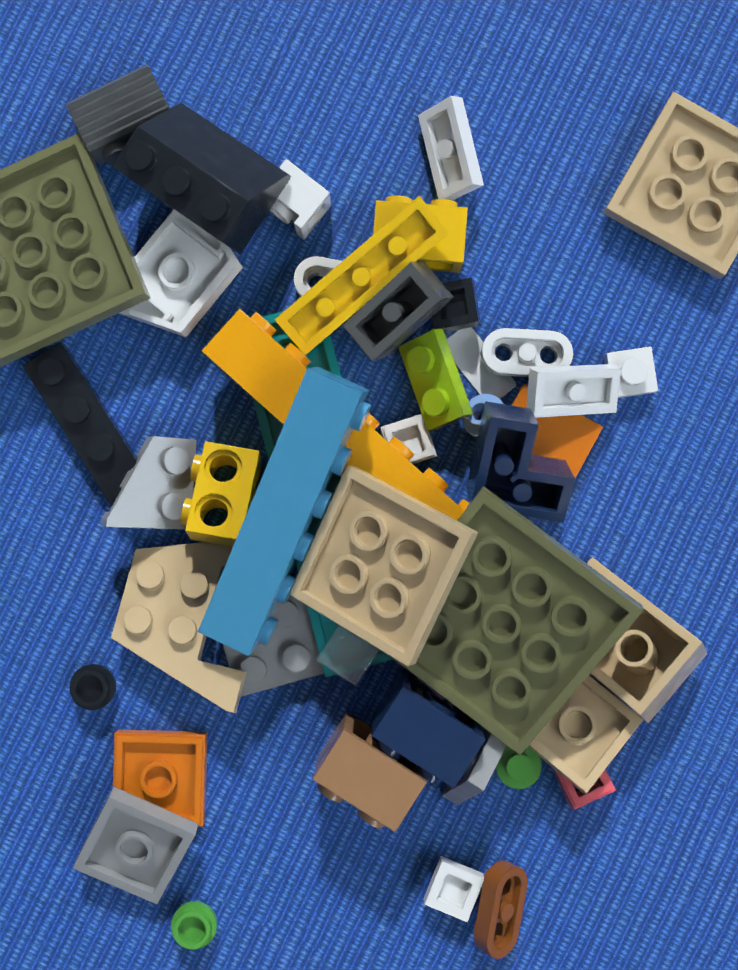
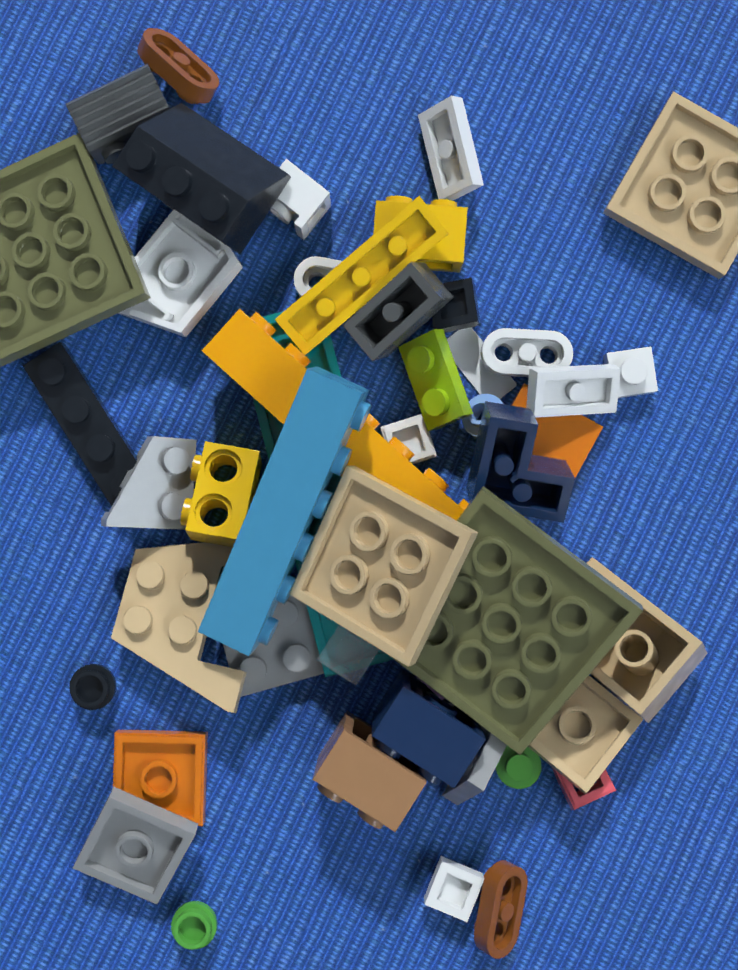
none -> dark orange plate [137,28,219,104]

